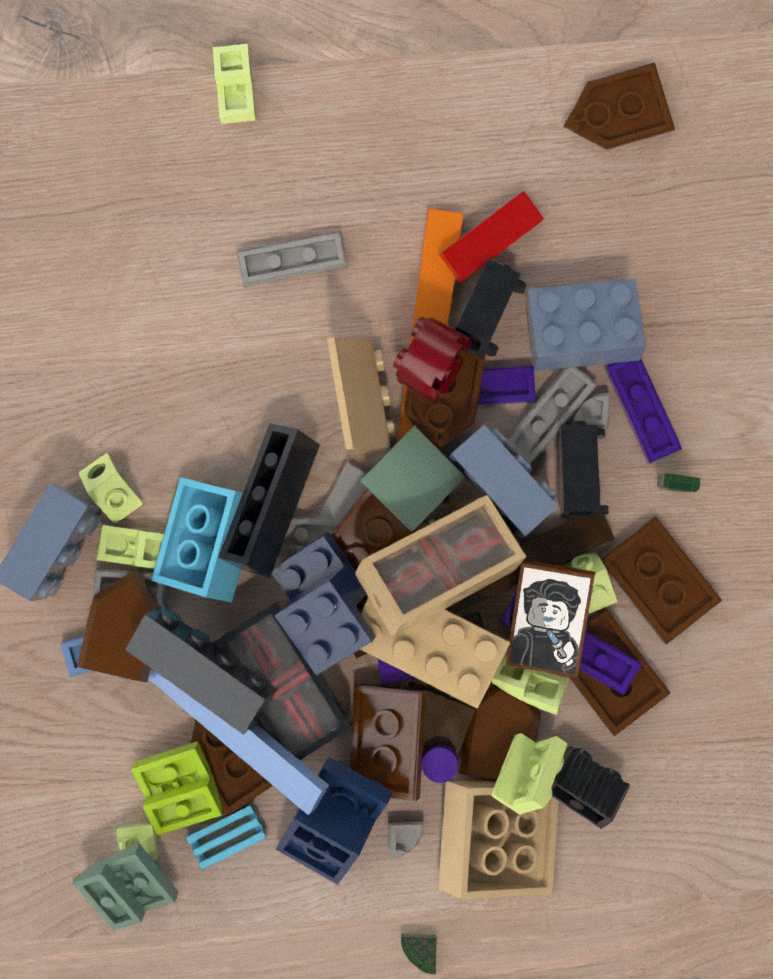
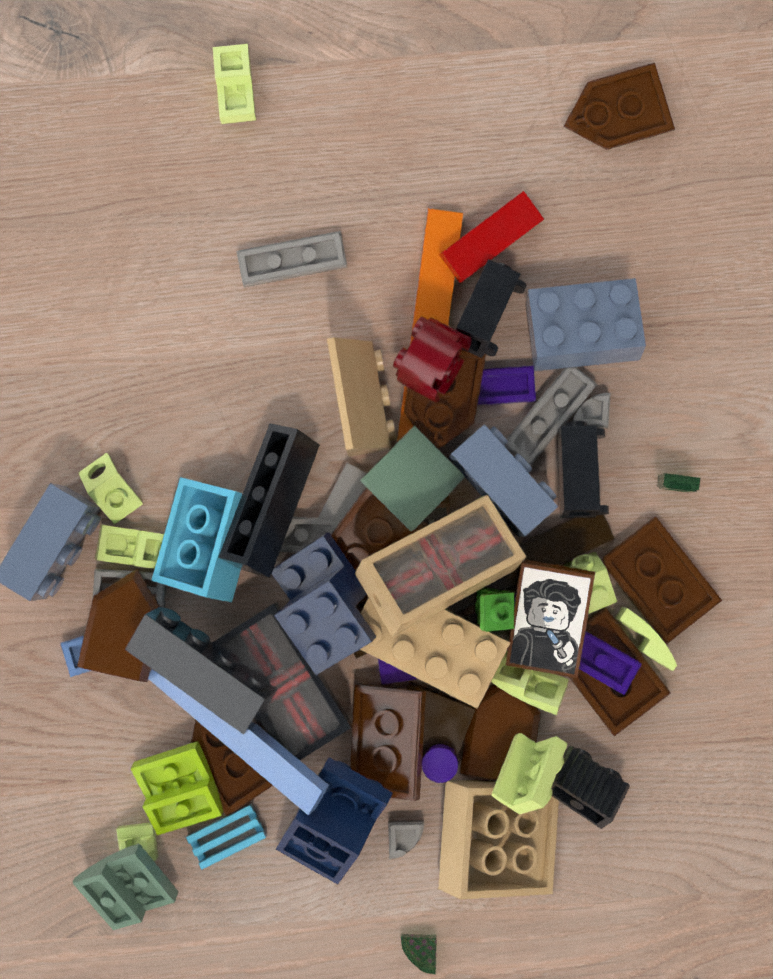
dark purple tile [604,359,682,464] -> none
none -> bright green bracket [475,588,514,632]
none -> yellowish green slope [614,607,677,671]

